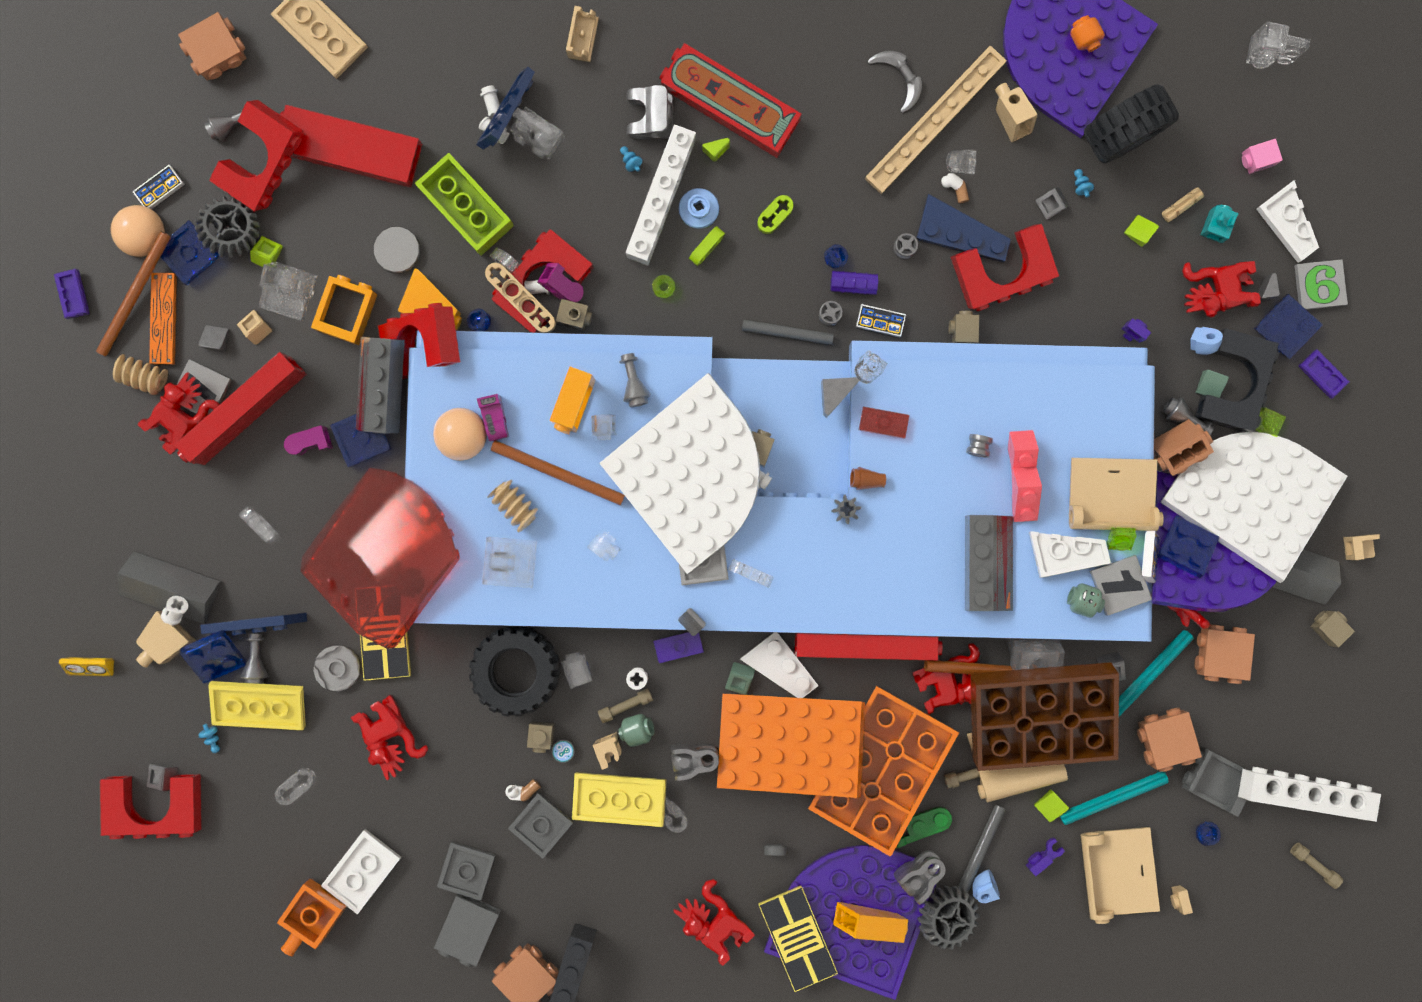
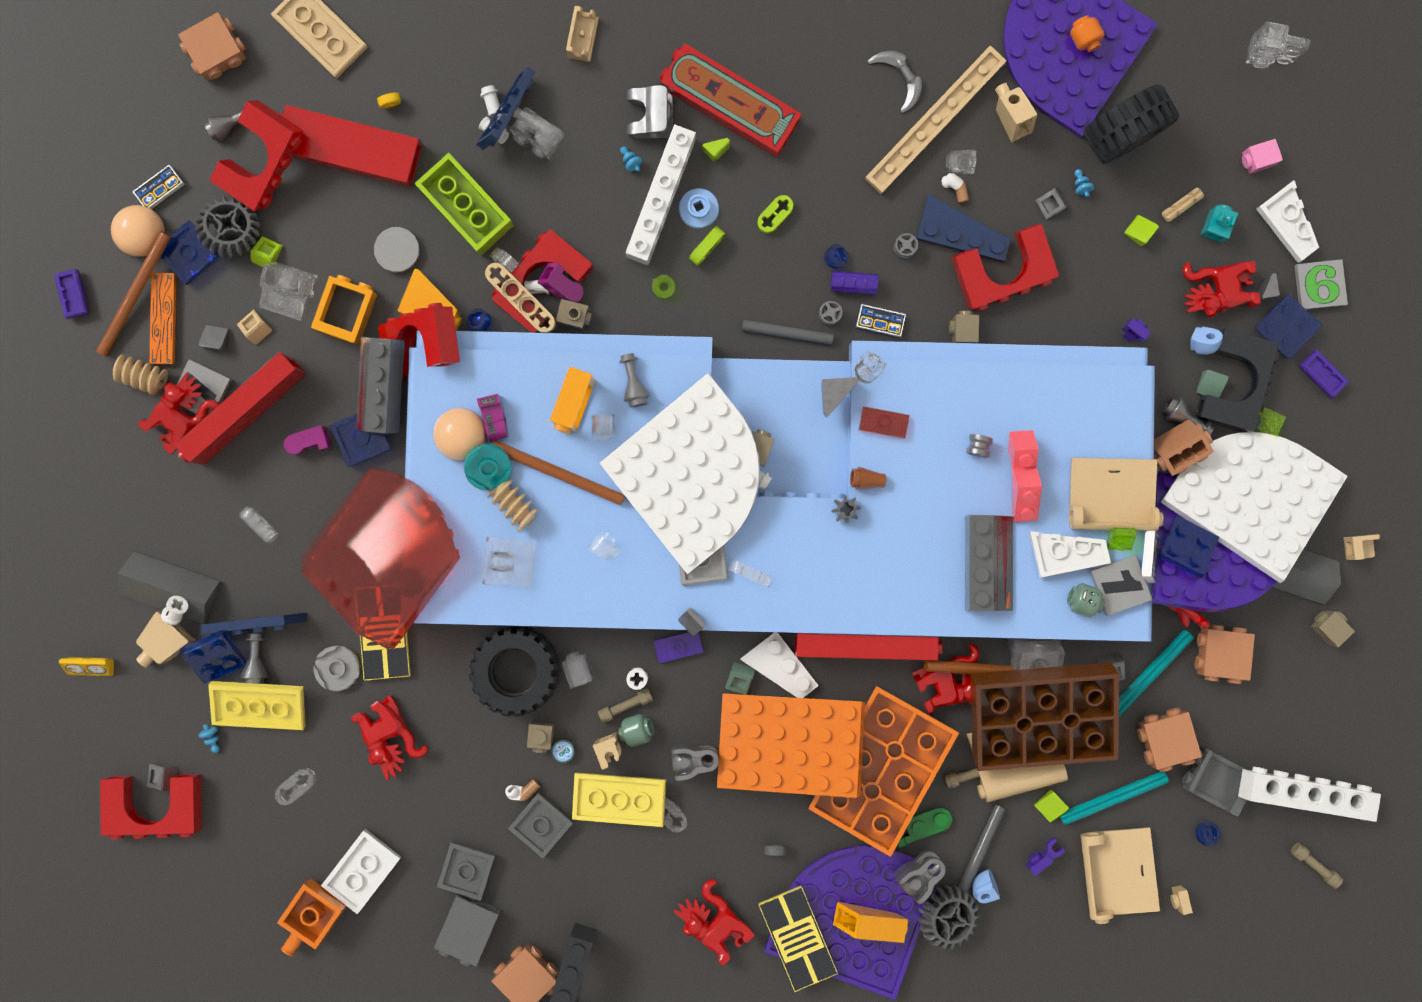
none -> yellow tile [377,93,402,109]
none -> teal tile [464,444,511,490]

